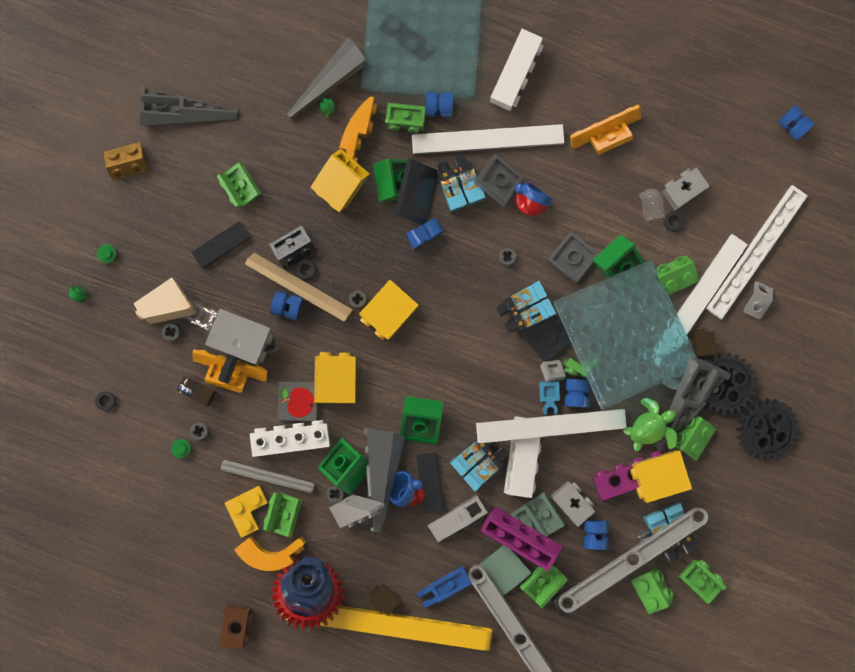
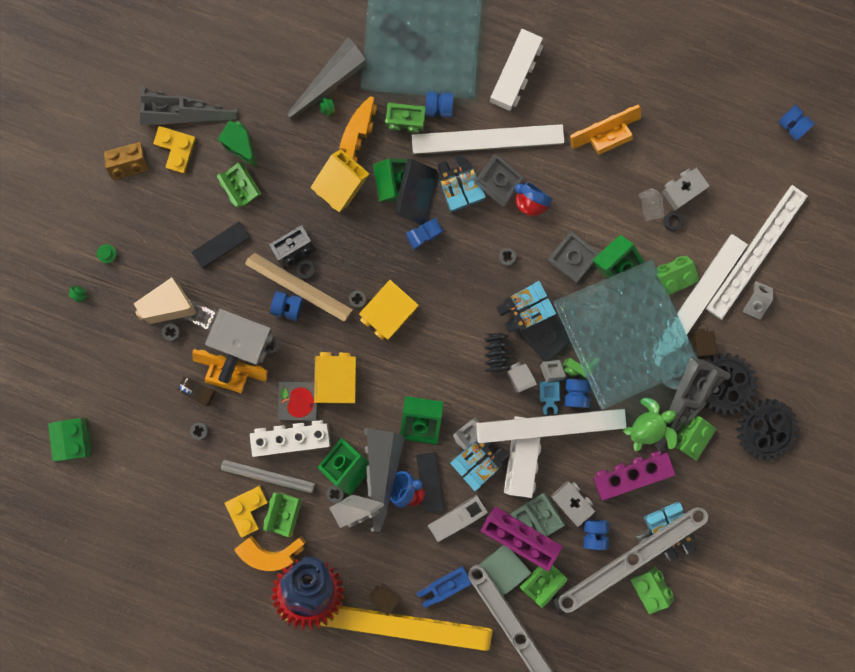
black piece [95,391,117,411] -> none
green plate [171,439,191,458] -> none
reddish brown brick [219,604,254,650] -> none
yellow brick [630,450,692,503] -> none
bright green bracket [678,560,727,604] -> none
none -> green slope [48,418,92,461]
none -> yellow plate [153,126,196,174]
none -> green slope [217,120,257,168]
none -> light grey bracket [453,417,480,450]
none -> black piece [484,333,509,372]
none -> light grey slope [507,362,537,393]

